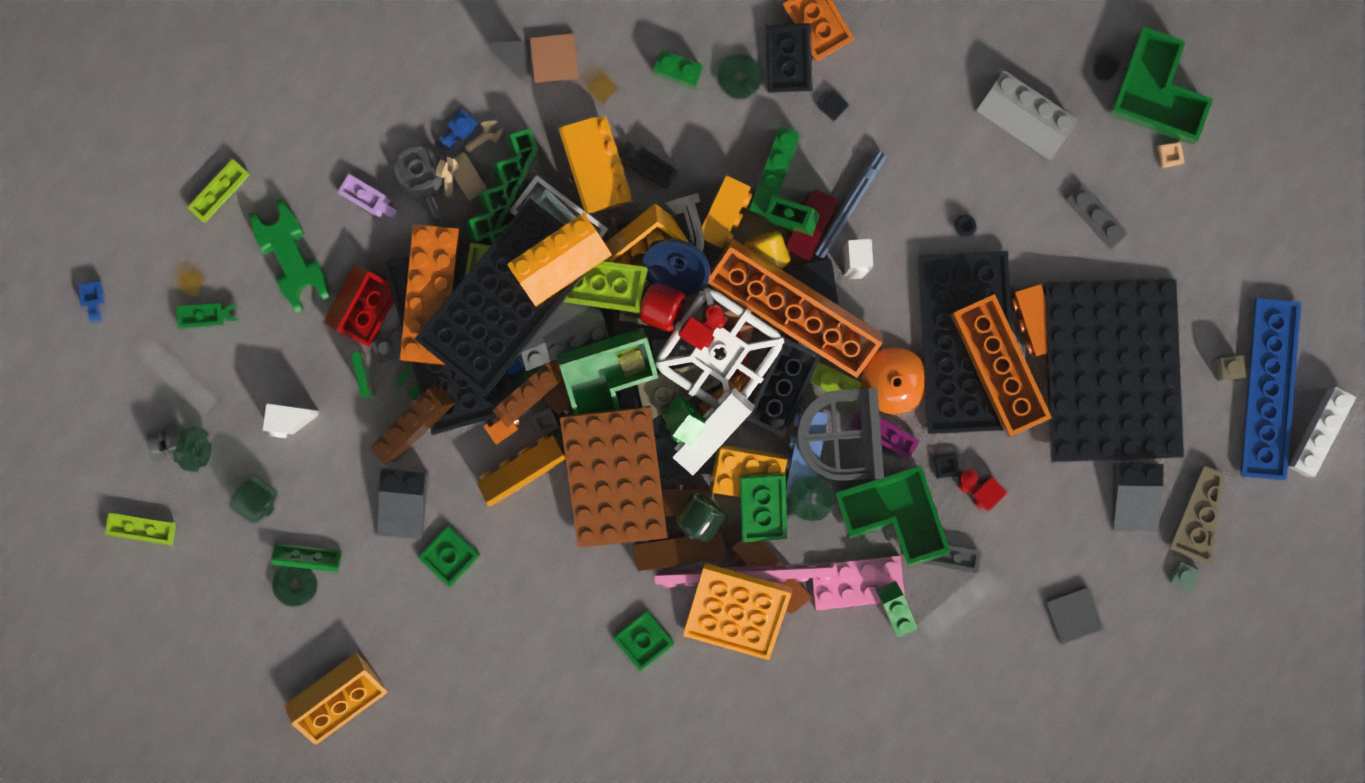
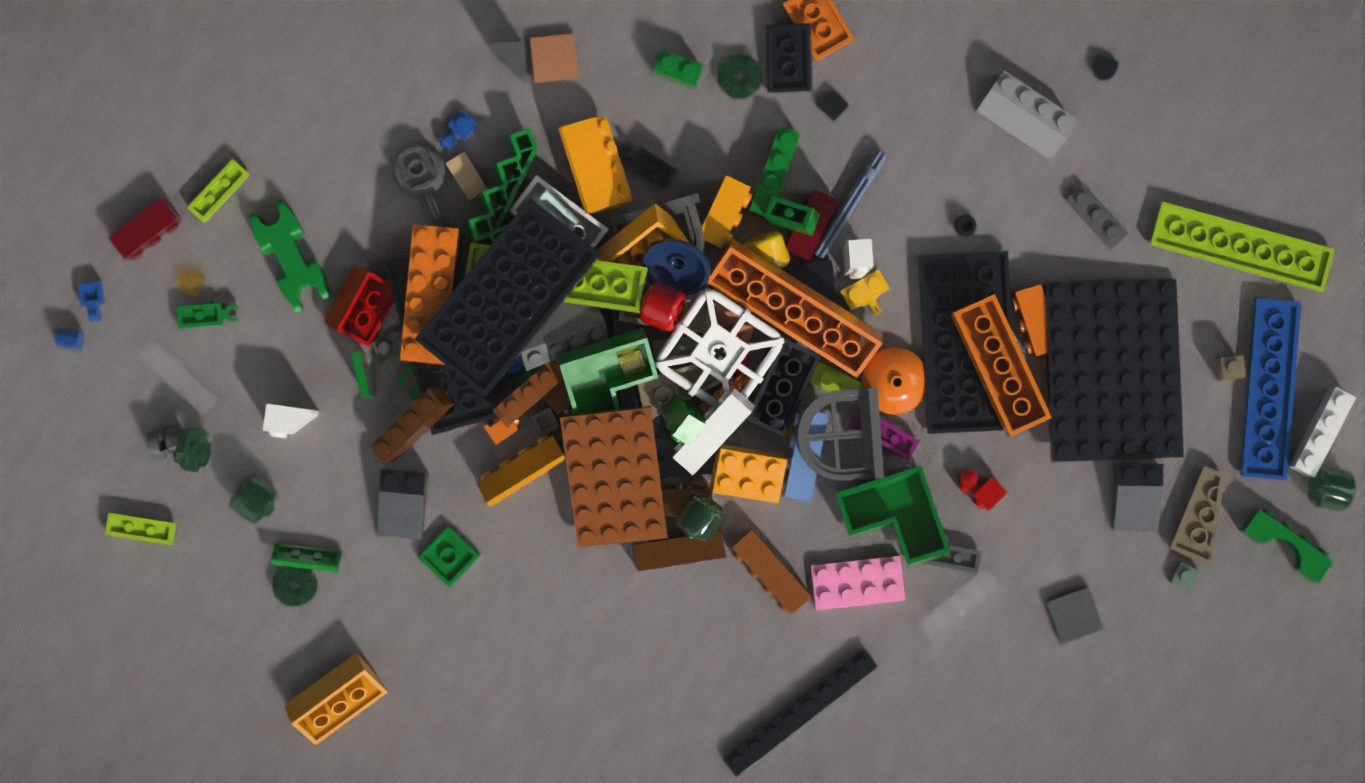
lavender hinge [337,173,398,219] -> none
tan bar [436,156,460,197] -> none
tan bar [465,121,503,153] -> none
light orange slope [507,213,612,306] -> none
clear yellow tile [587,73,619,105] -> none
green tile [612,609,675,673] -> none
bright pink plate [655,562,837,587] -> none
red brick [678,304,728,351] -> none
light orange plate [683,563,793,660] -> none
green tile [739,472,787,542] -> none
clear green plate [787,476,834,521] -> none
brick [876,581,918,638] -> none
black tile [933,453,960,479] -> none
green piece [1108,27,1213,145] -> none
light nougat tile [1157,141,1185,168] -> none
none -> blue brick [54,328,84,350]
none -> dark red brick [108,197,183,261]
none -> black plate [723,648,878,778]
none -> yellow plate [840,269,890,316]
none -> lime plate [1149,201,1335,293]
none -> green arch [1239,508,1334,584]
none -> clear green head [1307,465,1356,512]

